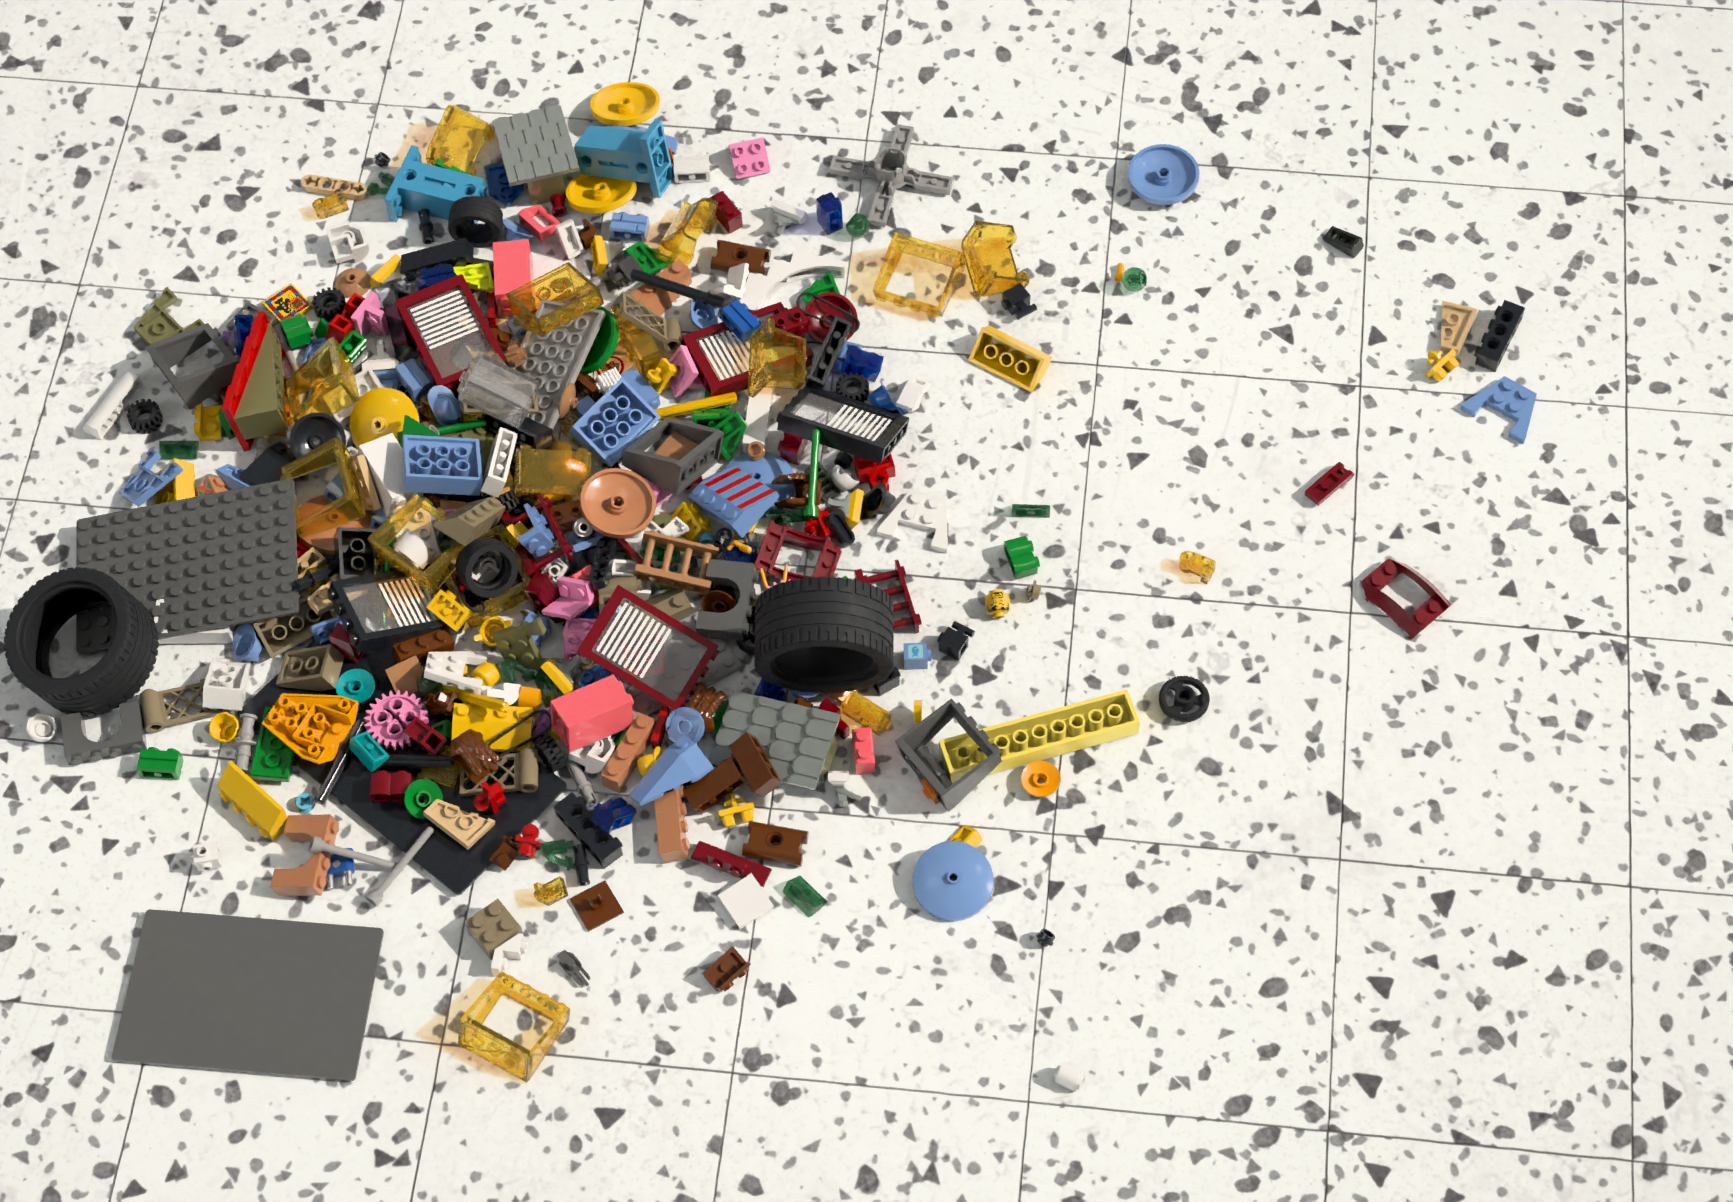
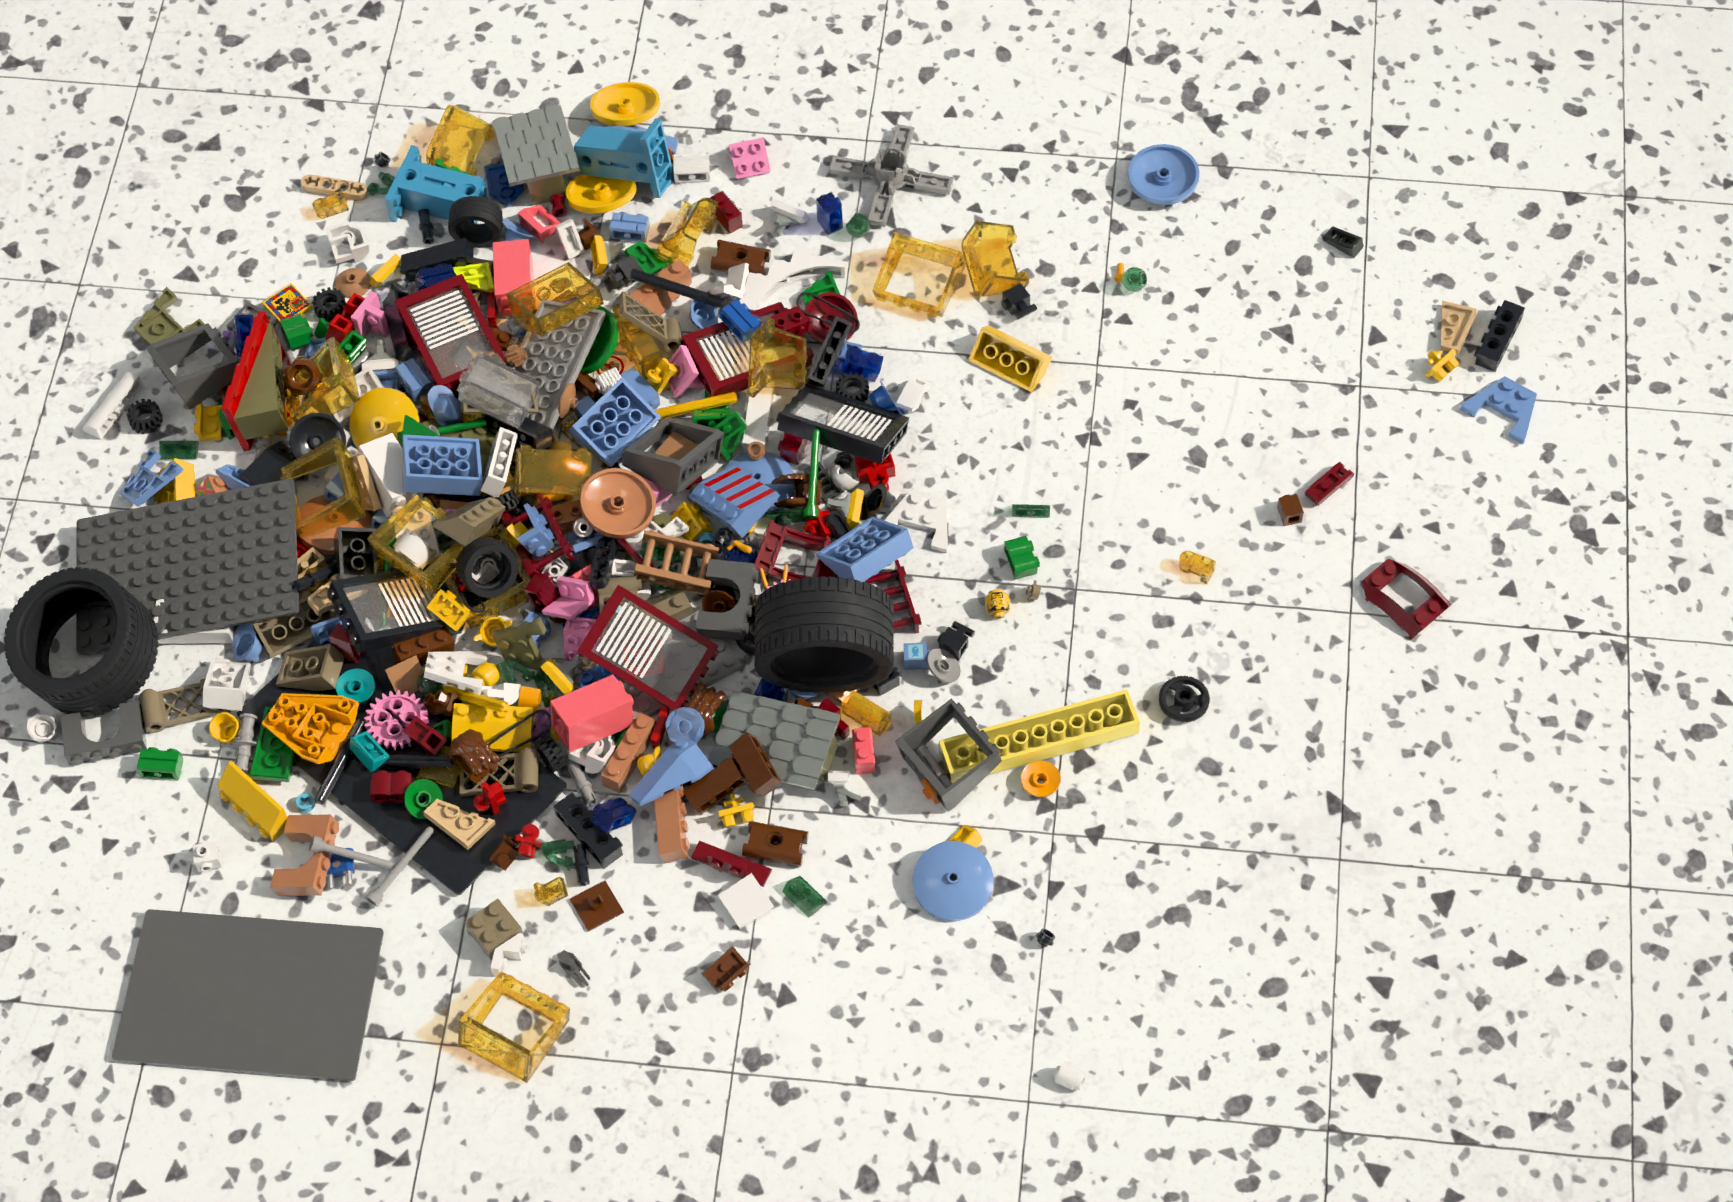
none -> reddish brown piece [283,356,324,395]
none -> medium blue slope [816,516,914,582]
none -> light grey dish [927,648,961,683]
none -> reddish brown brick [1277,494,1304,526]

